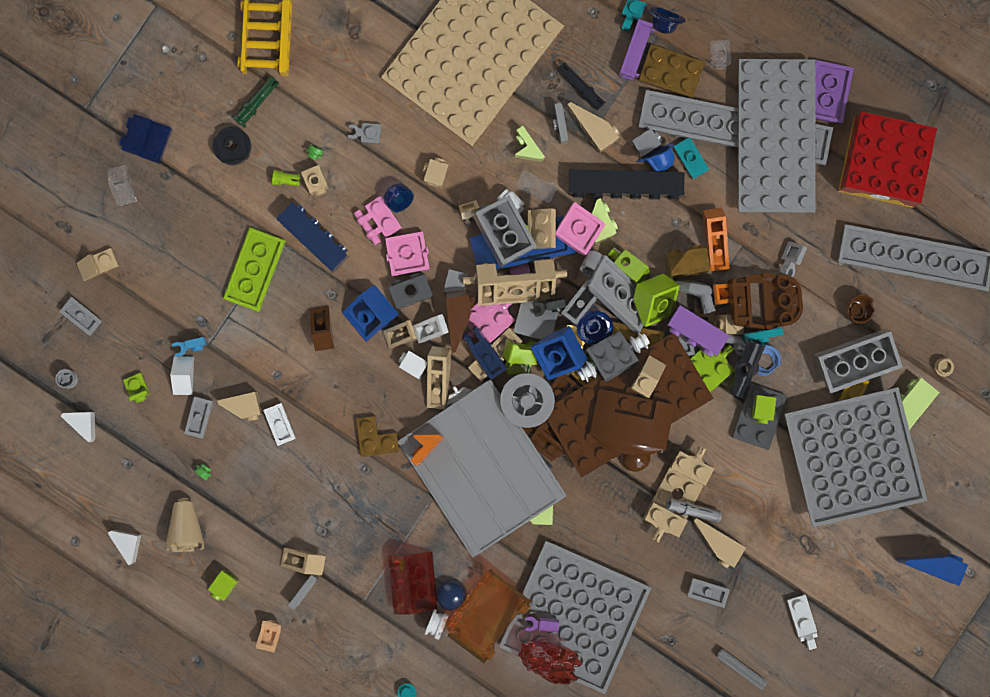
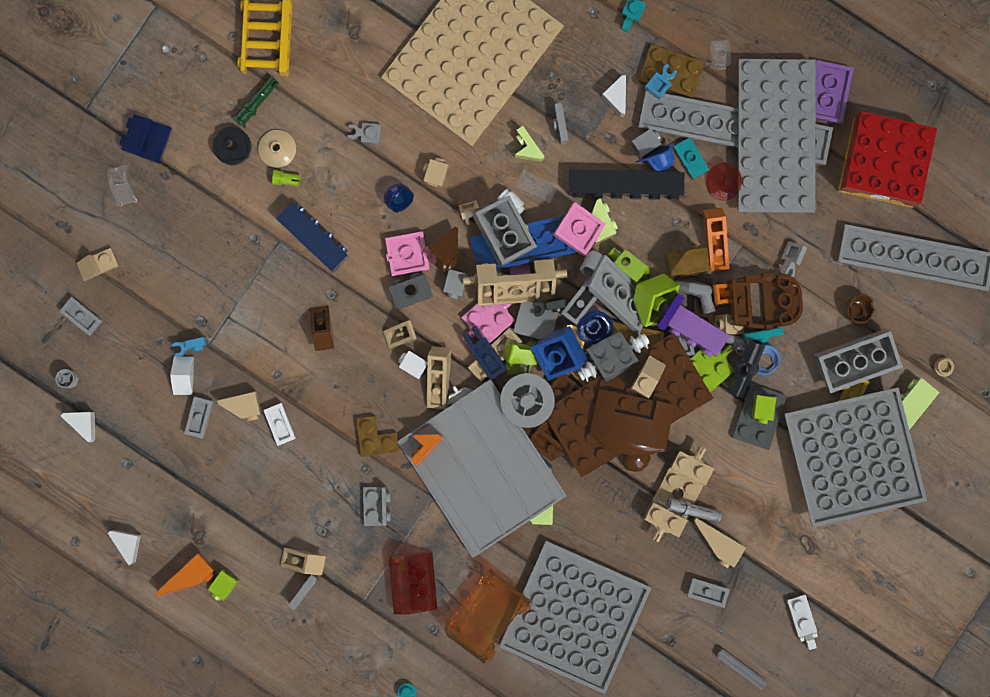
lime bracket [123,373,150,403] -> none
tan cone [165,498,204,552] -> none
bright green plate [194,464,212,480] -> none
lime tile [223,227,286,312] -> none
light nougat bracket [256,620,281,653] -> none
tan brick [301,165,329,197] -> none
bright green plate [305,144,324,160] -> none
blue slope [342,285,399,342] -> none
bright pink plate [354,196,402,245] -> none
white slope [413,314,449,344] -> none
white wheel [425,609,449,640] -> none
dark blue hair [436,579,467,611] -> none
reddish brown slope [446,290,474,353] -> none
clear red head [518,640,582,685] -> none
medium lavender bar [525,616,559,632] -> none
tan plate [528,208,556,249] -> none
black pin [557,62,606,111] -> none
tan slope [567,102,620,154] -> none
medium lavender container [619,19,655,81] -> none
clear blue hat [649,6,686,34] -> none
blue slope [897,553,968,586] -> none
none -> orange slope [155,552,216,596]
none -> tan dish [258,130,296,168]
none -> light grey bracket [363,487,391,526]
none -> reddish brown slope [427,226,458,272]
none -> white slope [602,75,626,117]
none -> dark azure plate [644,64,677,100]
none -> dark purple plate [657,294,684,330]
none -> clear red dish [706,162,742,201]

